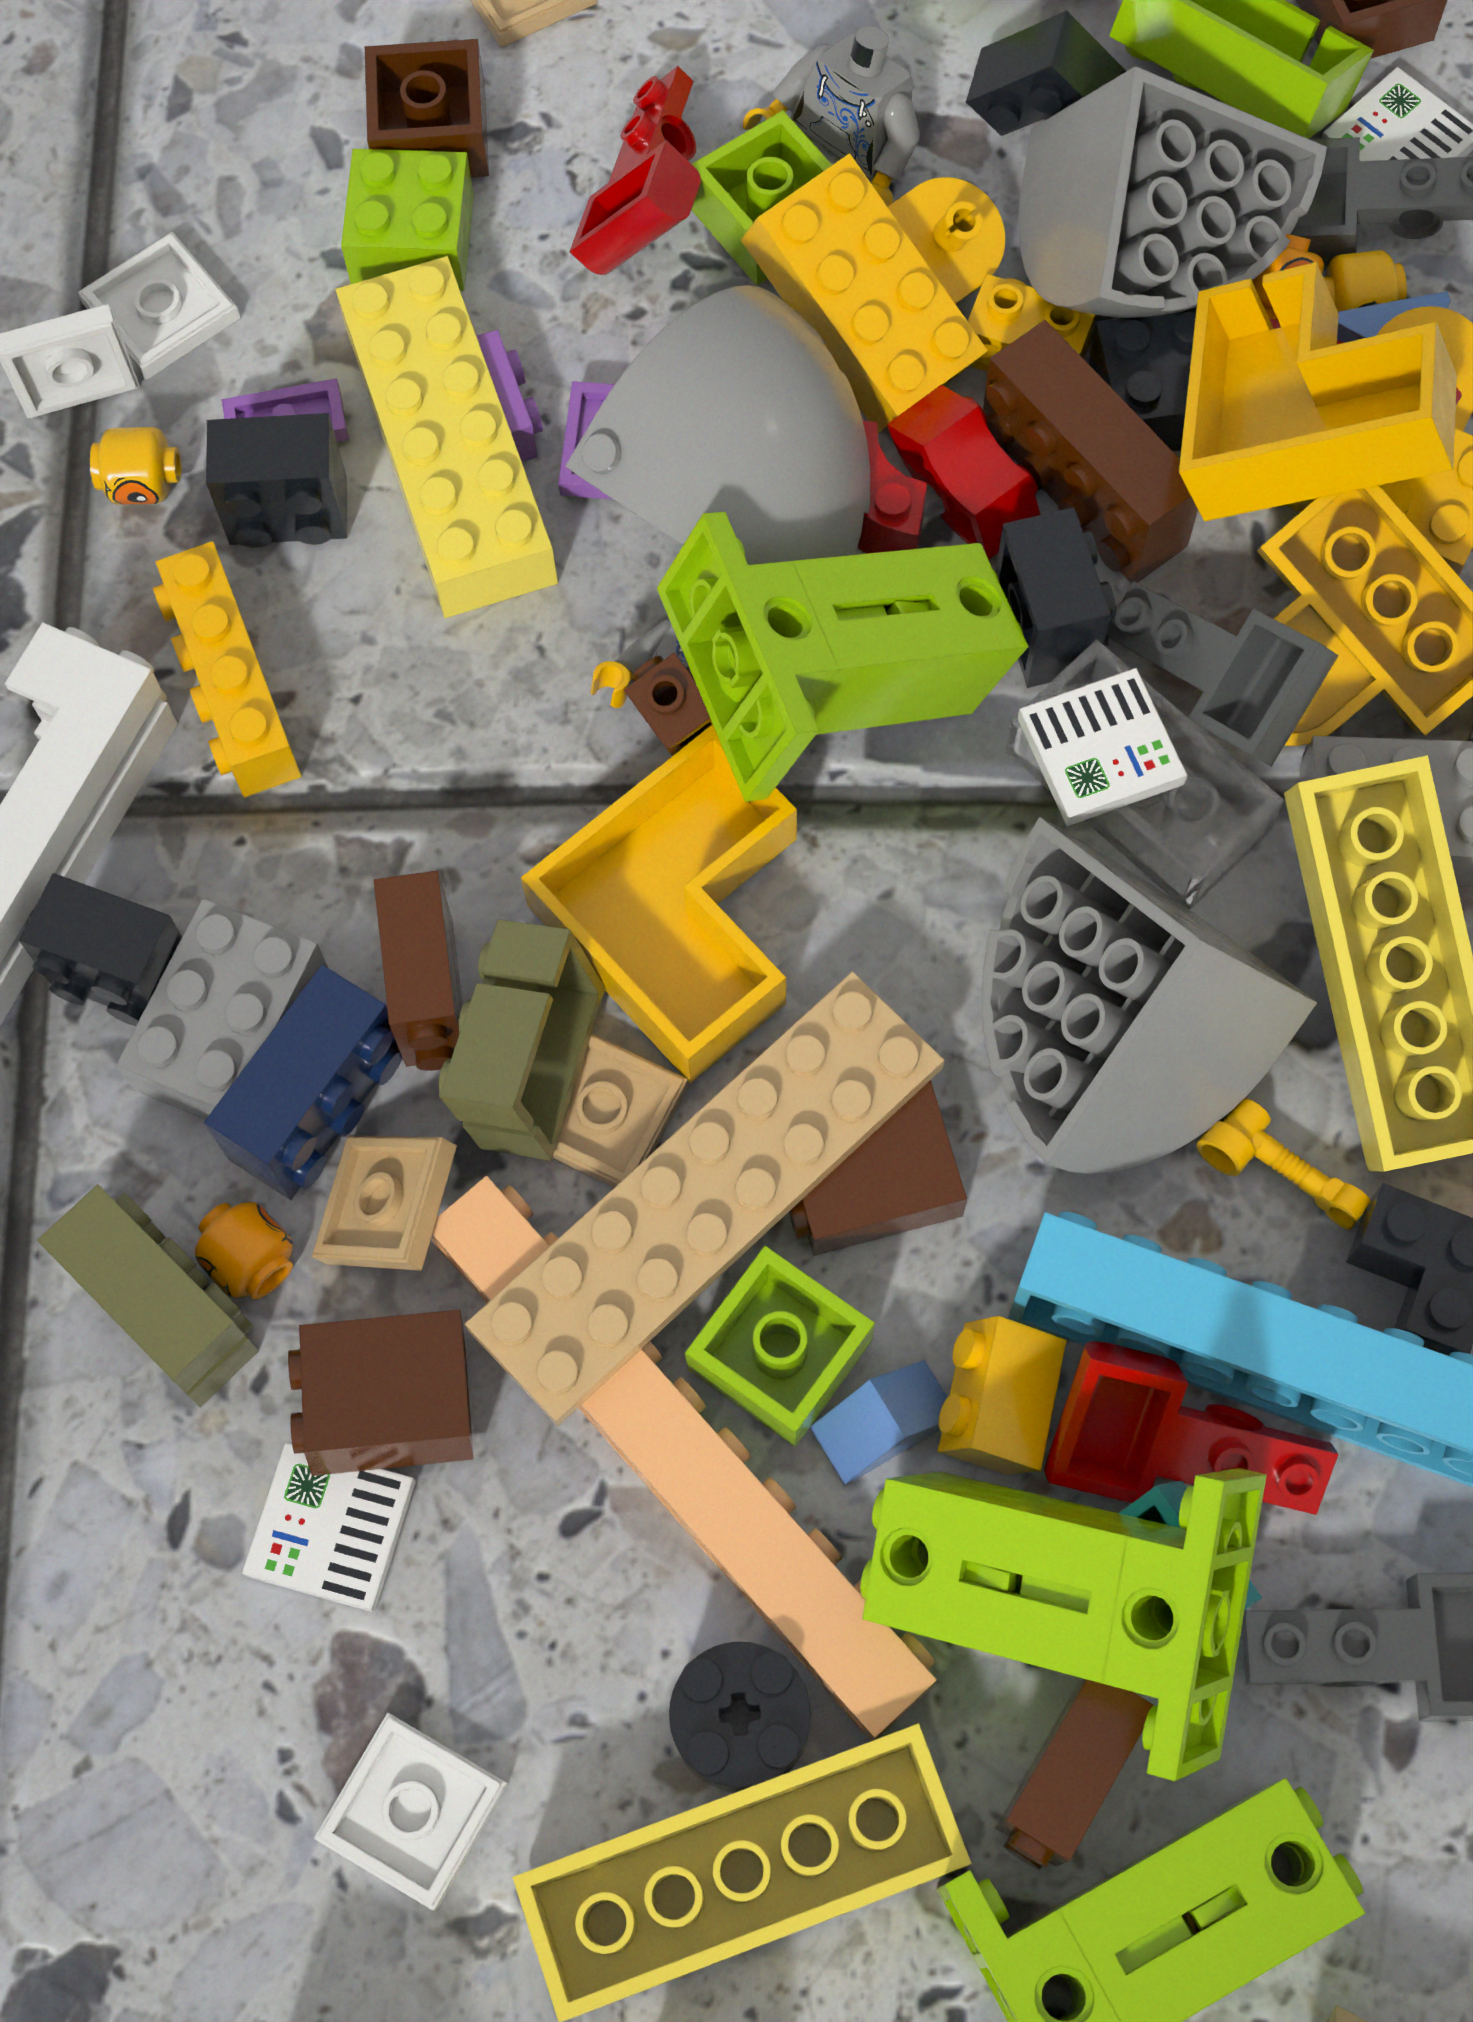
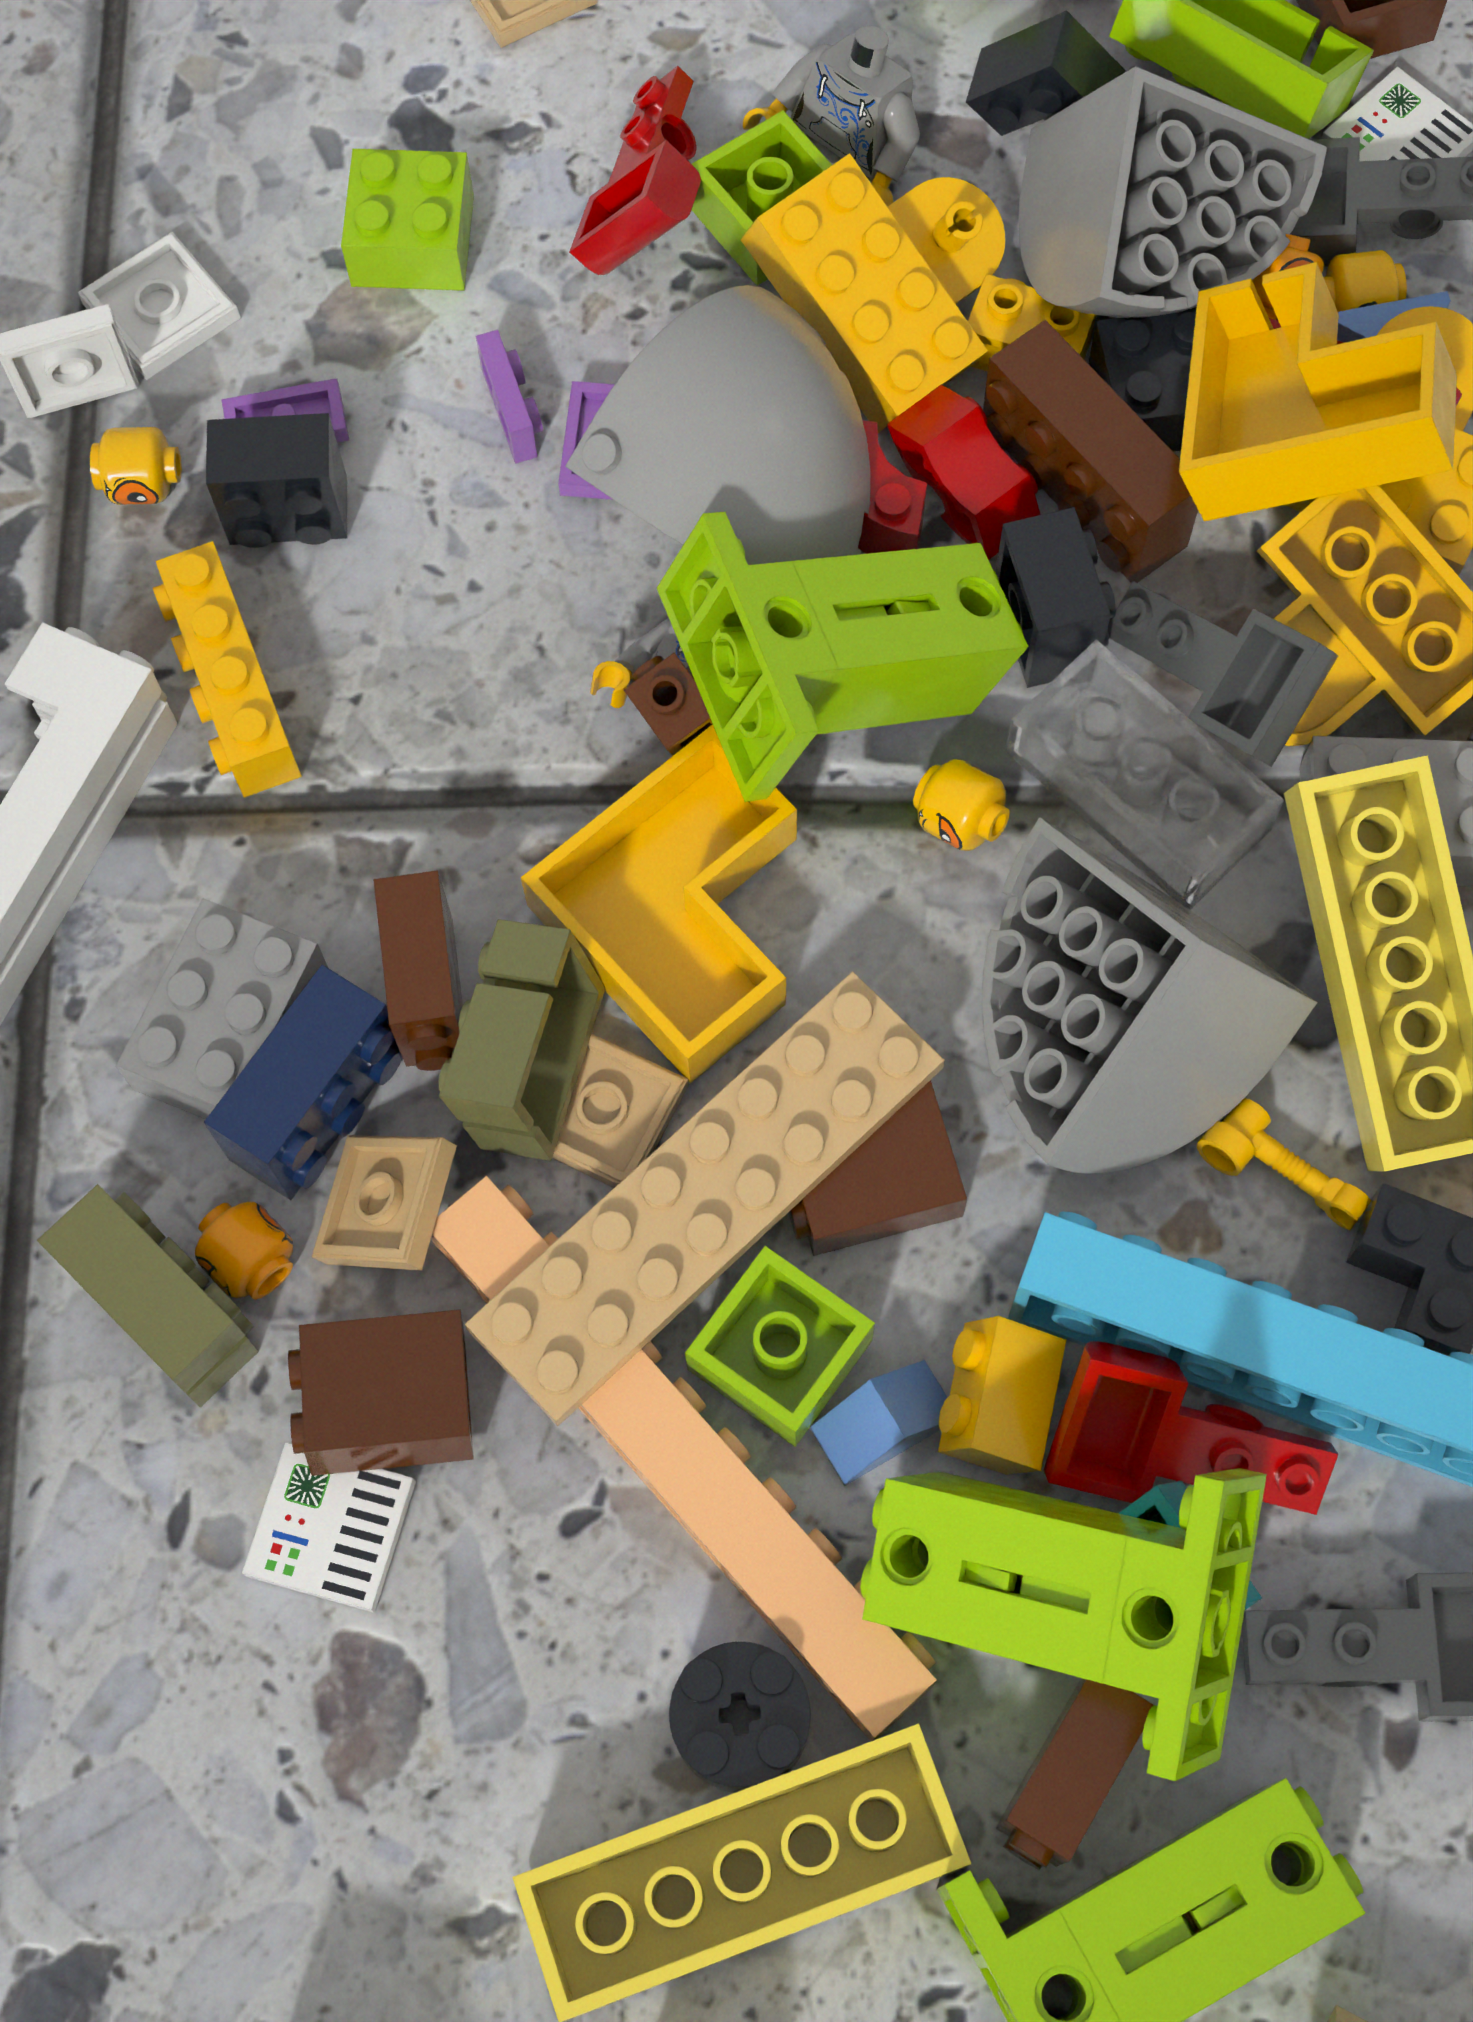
black brick [18,873,182,1026] -> none
white tile [314,1712,509,1912] -> none
light yellow brick [335,256,558,619] -> none
reddish brown brick [364,39,489,177] -> none
white tile [1018,668,1187,826] -> none
none -> yellow head [913,759,1010,851]

